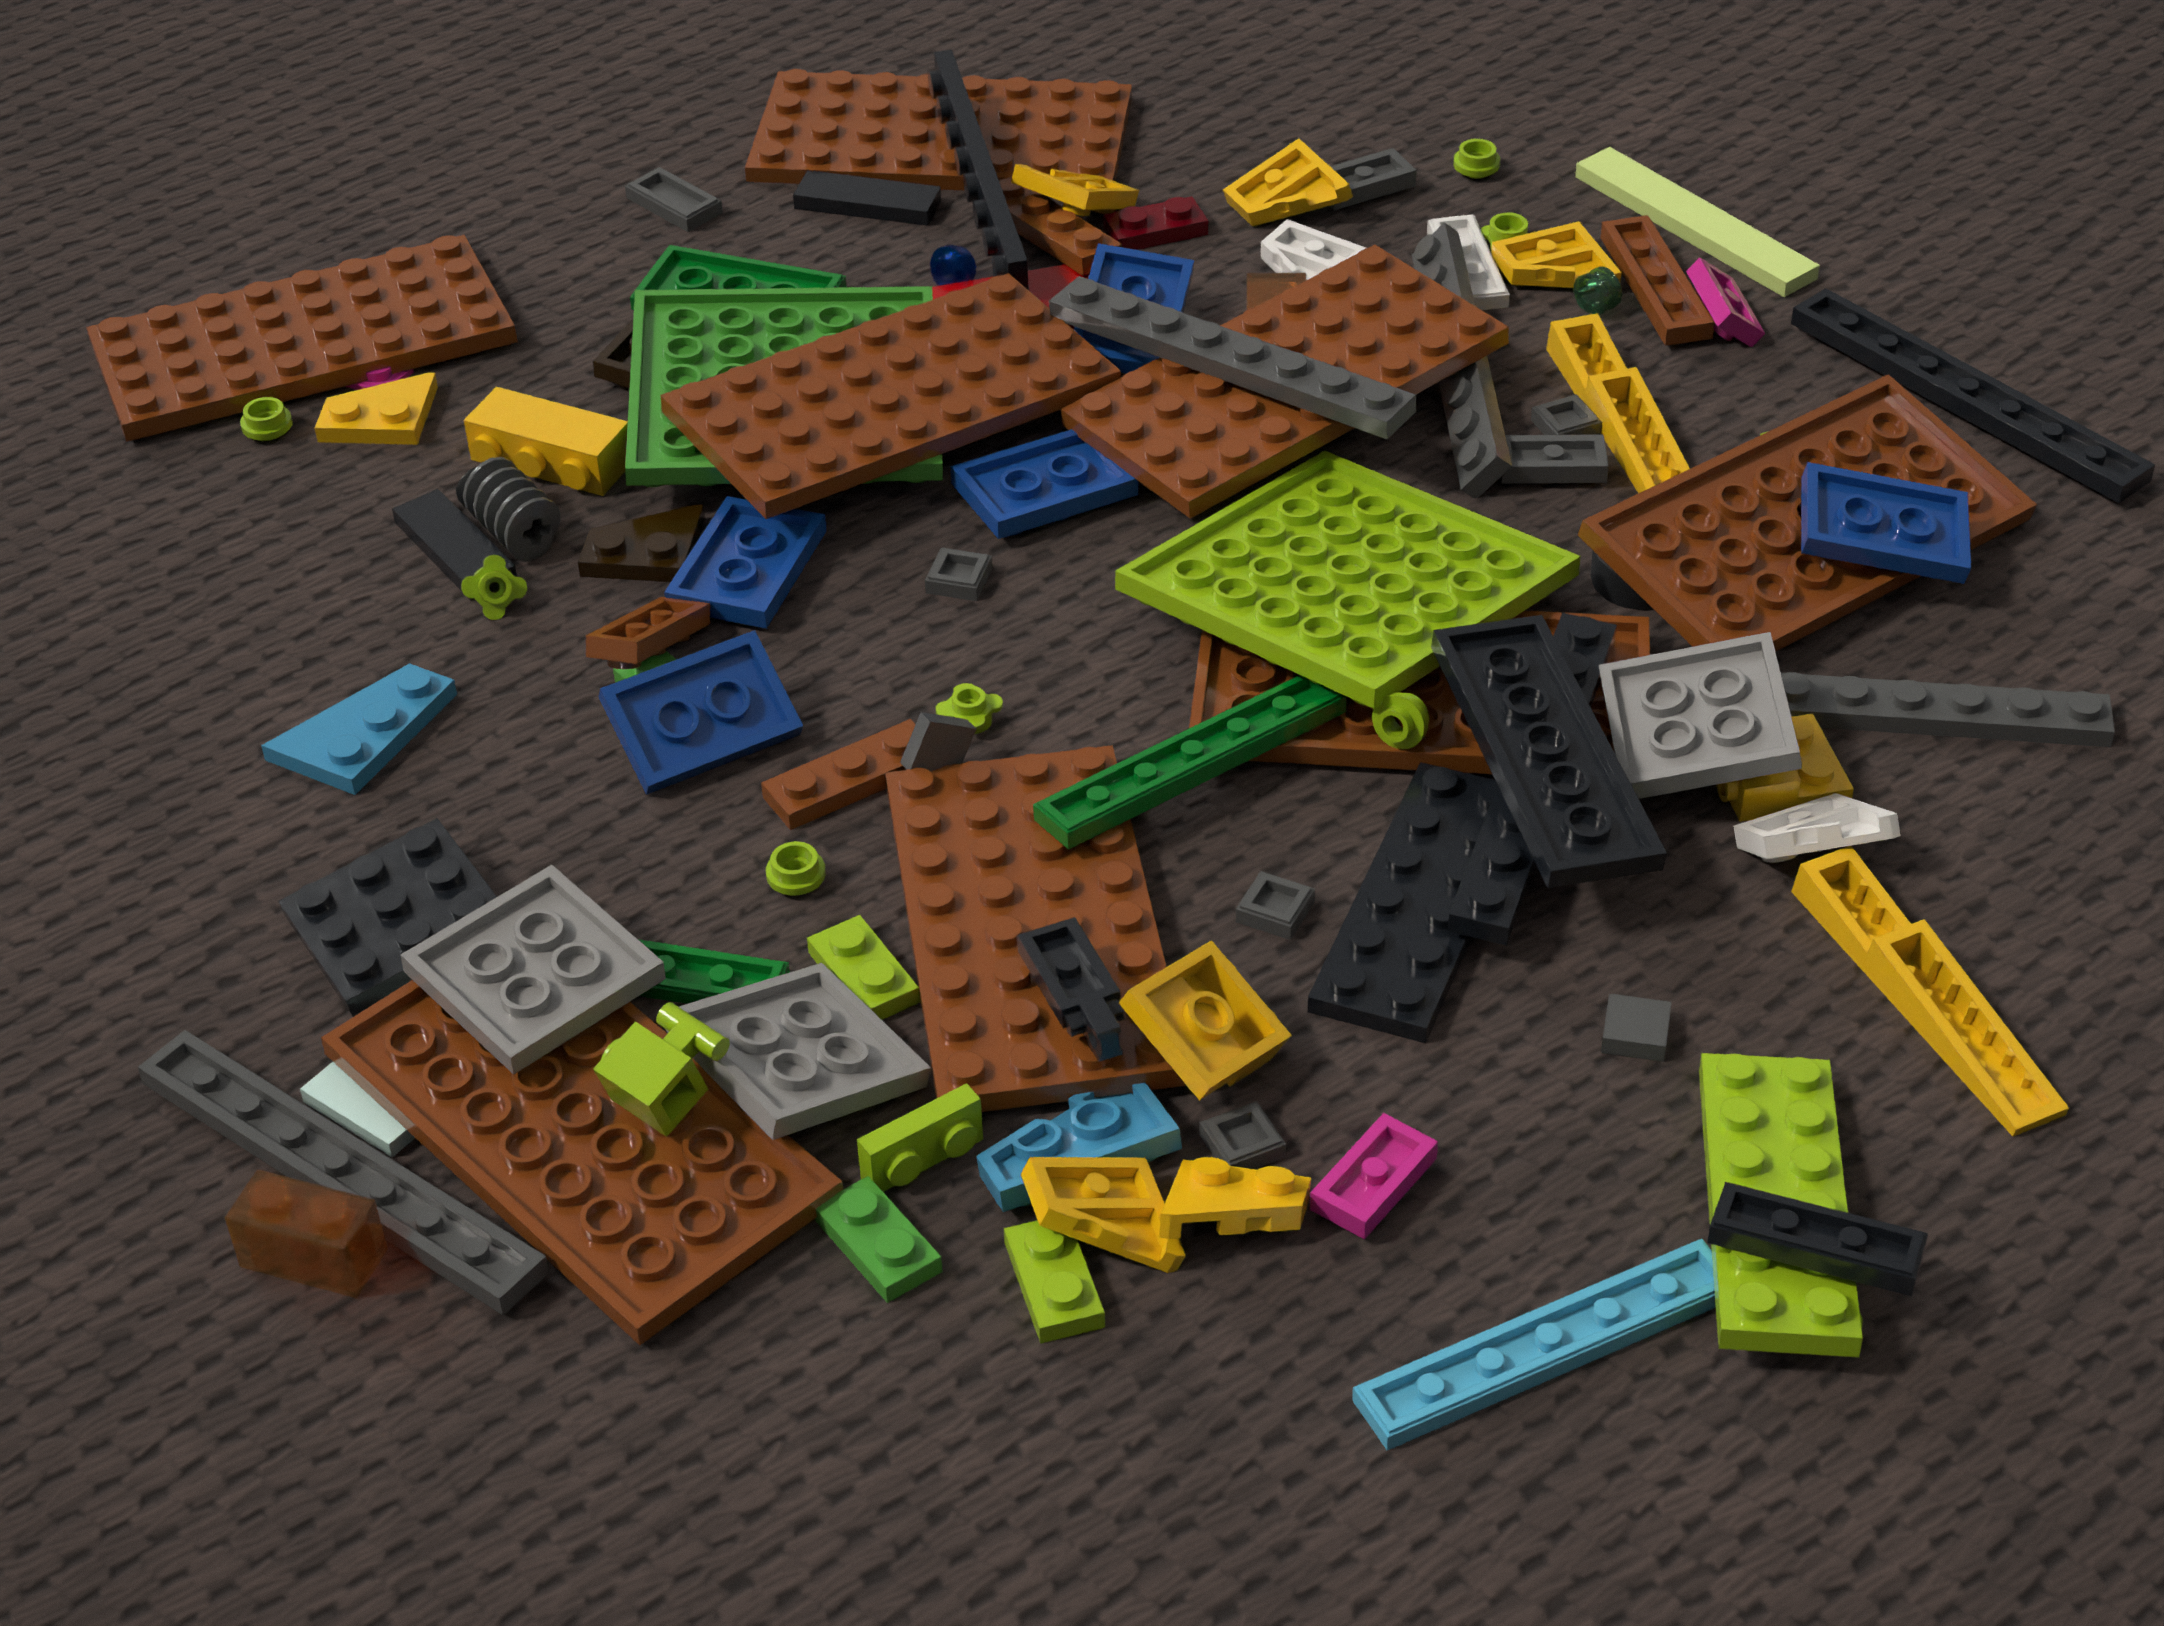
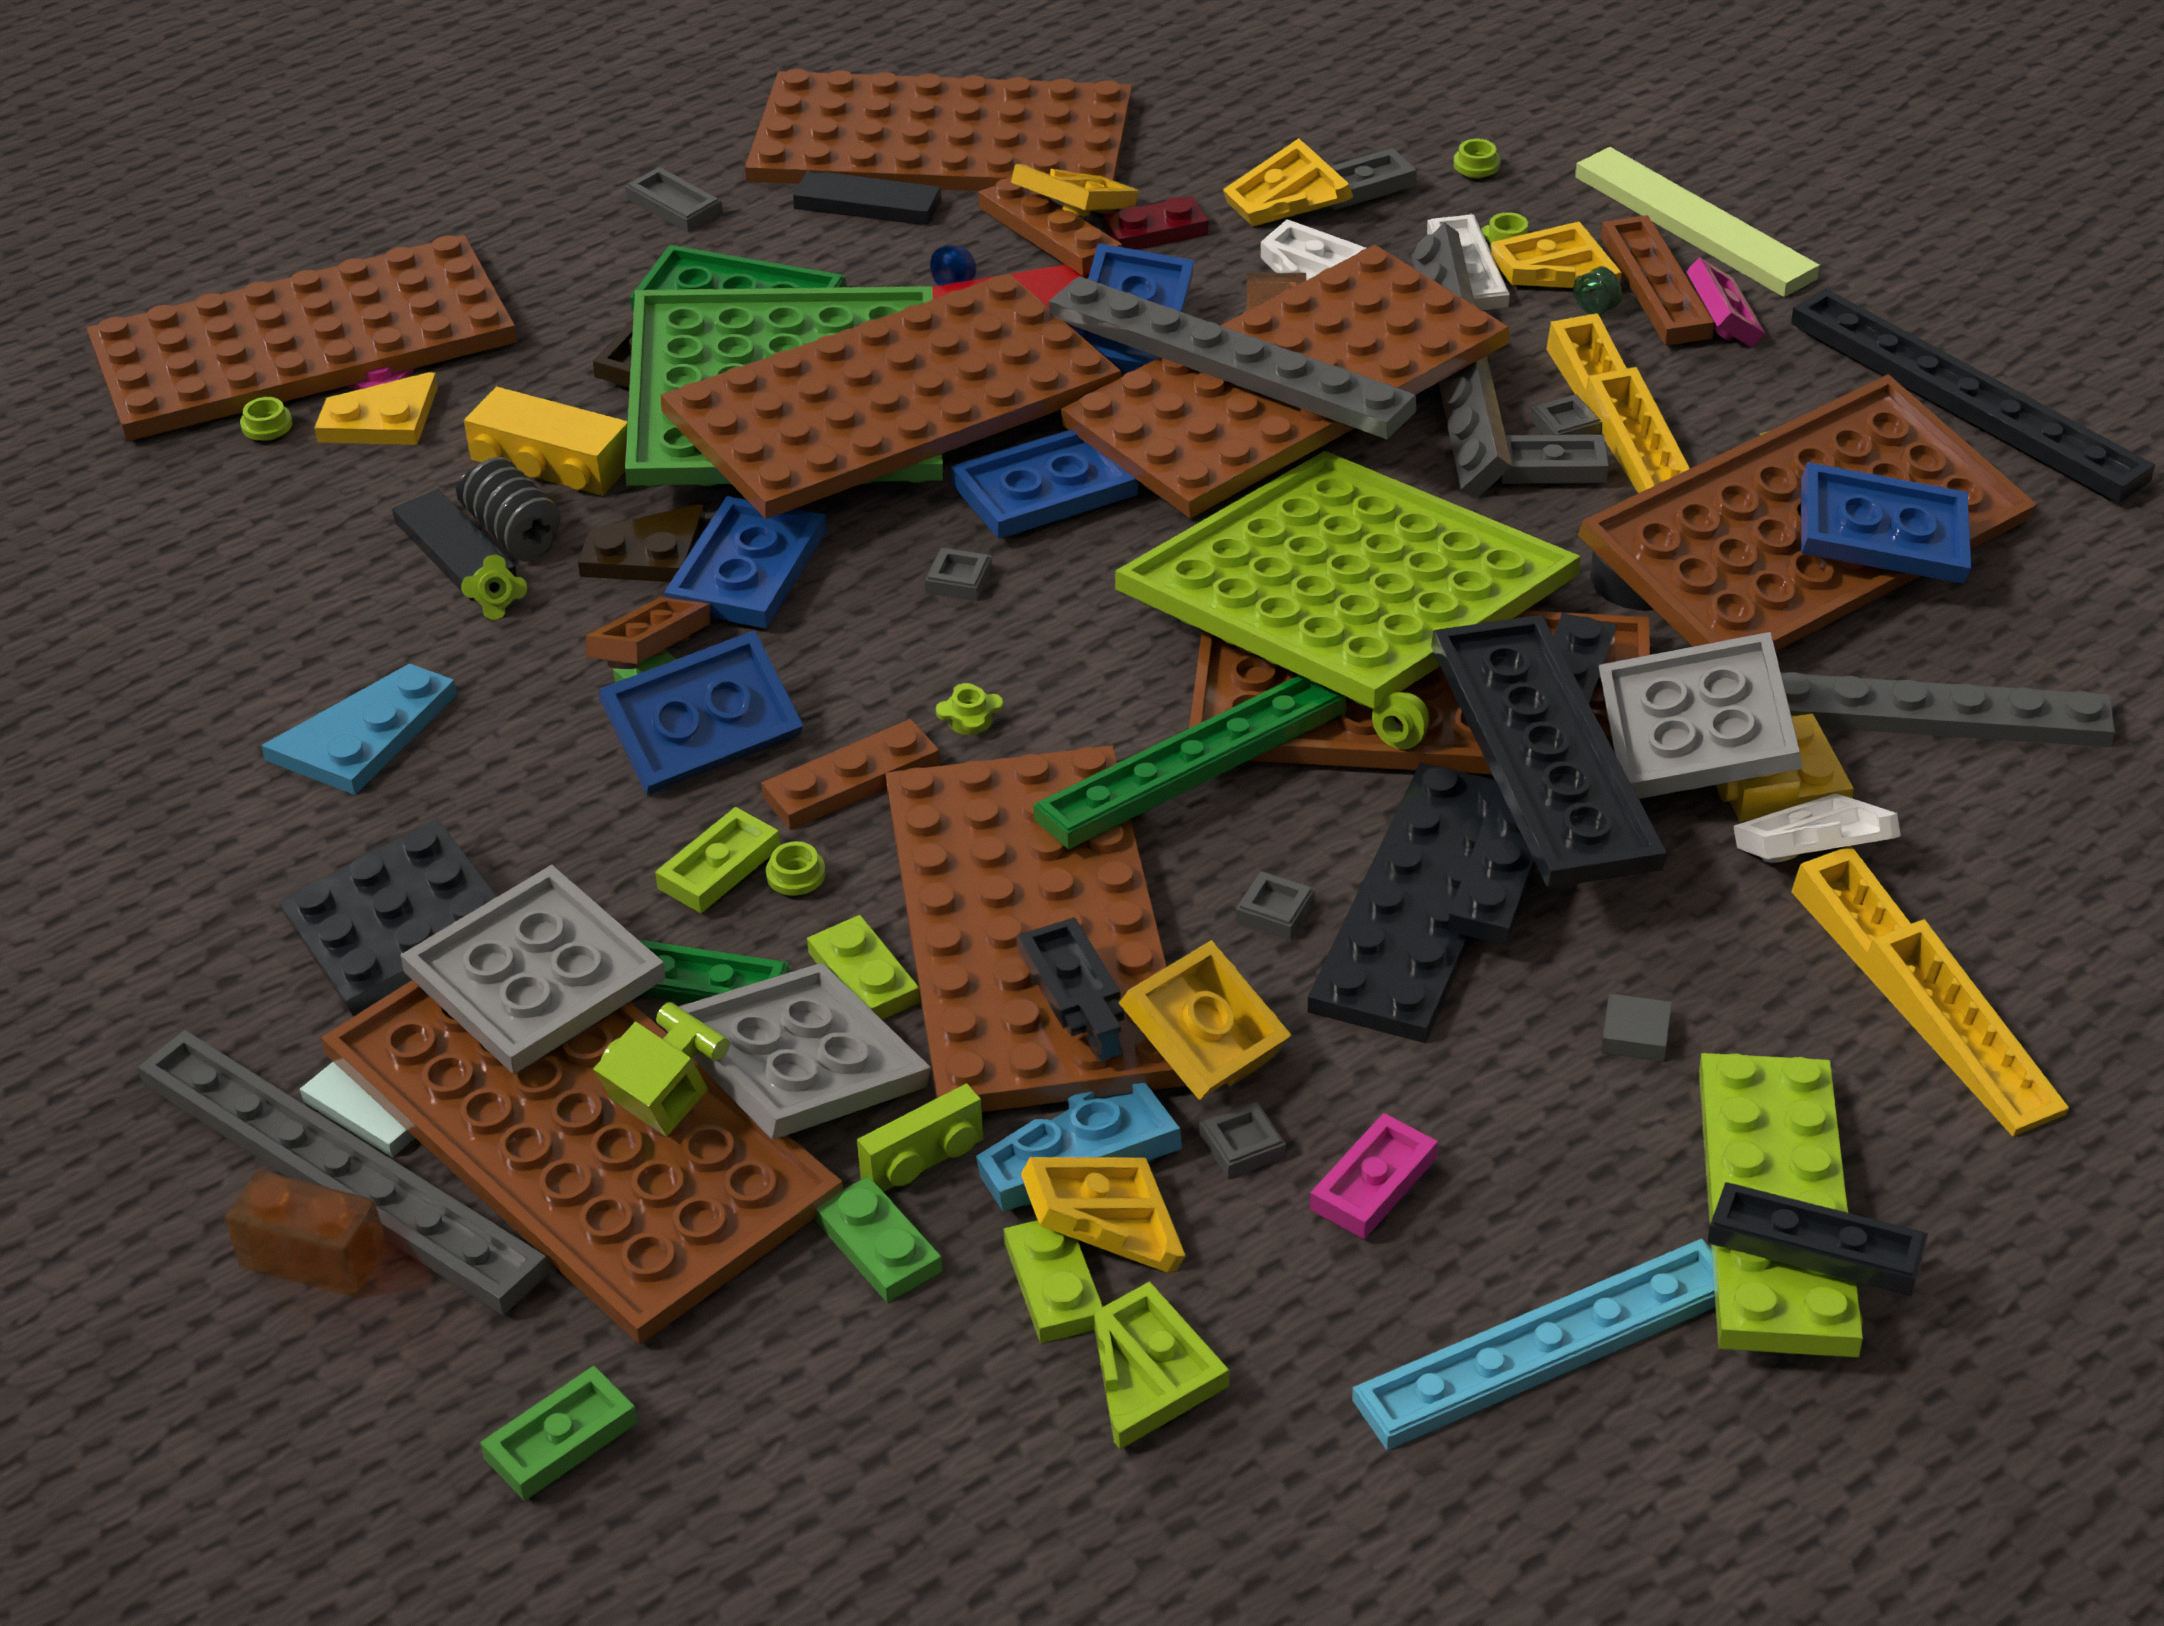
dark grey tile [900,712,977,771] -> none
black plate [928,49,1029,290] -> none
yellow wing [1159,1157,1311,1239] -> none
none -> bright green plate [480,1366,638,1501]
none -> lime plate [655,807,781,913]
none -> lime wing [1094,1281,1229,1449]

